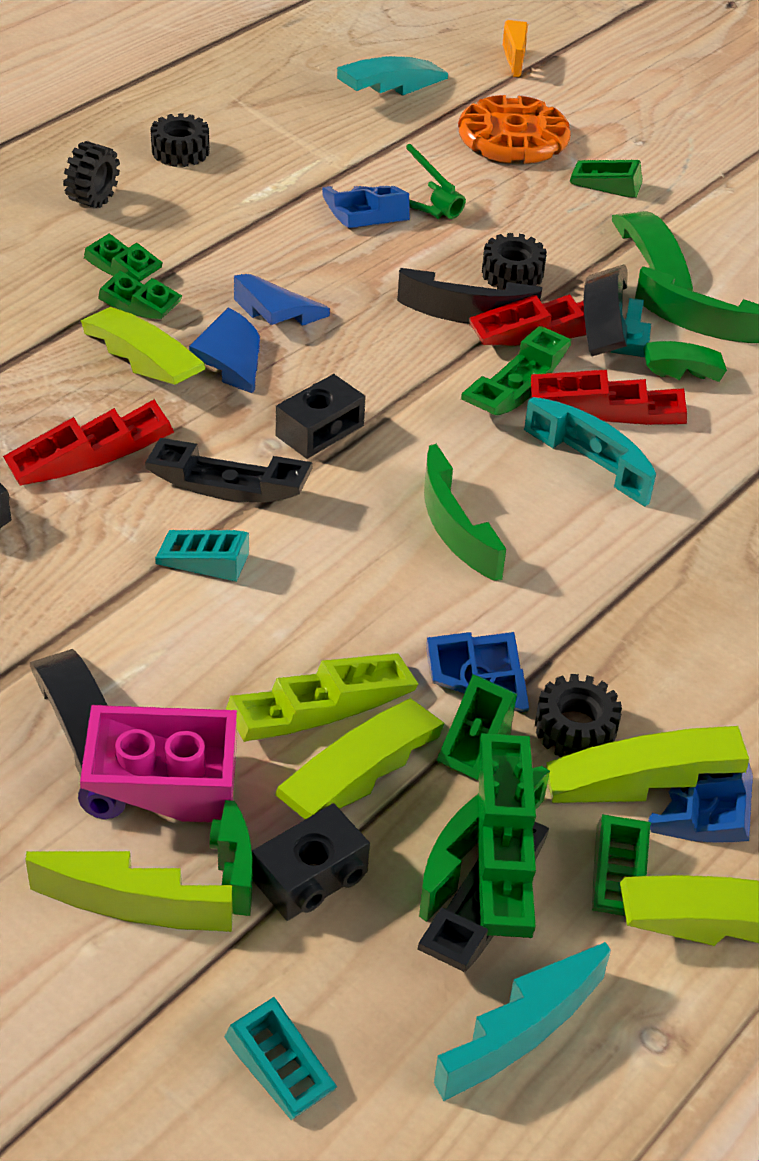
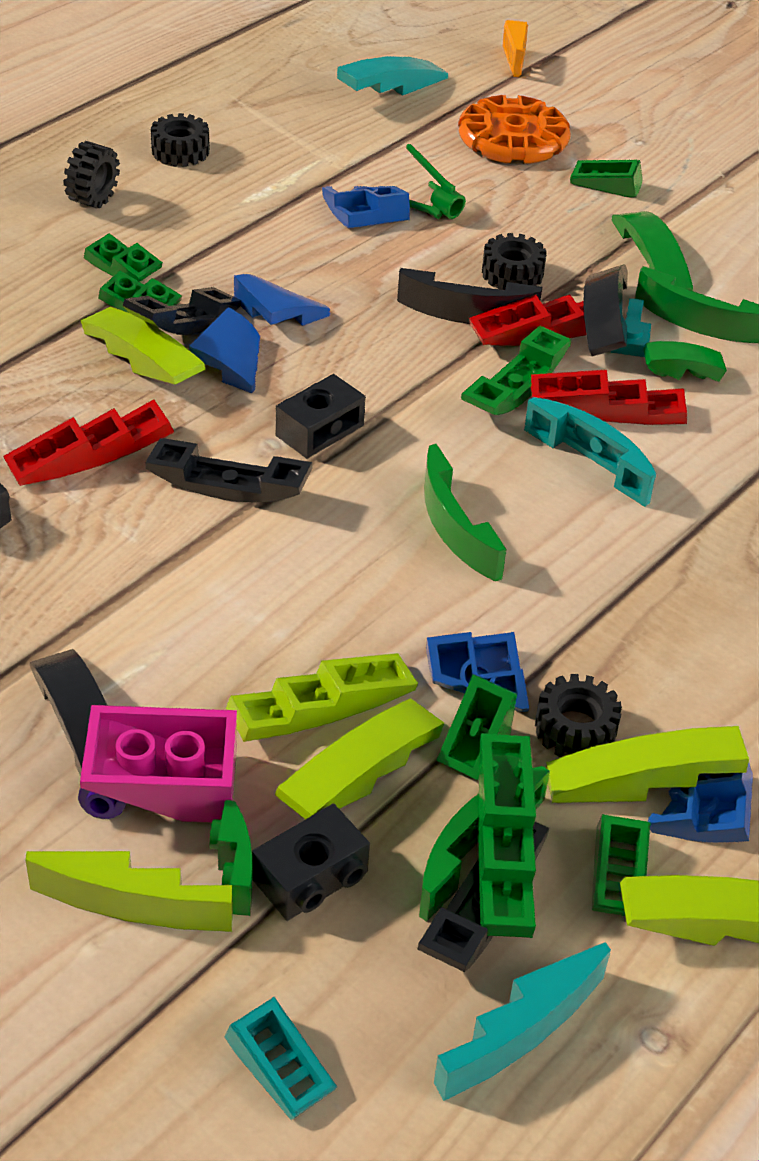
teal slope [155,530,249,582] -> none
none -> black slope [123,287,242,335]

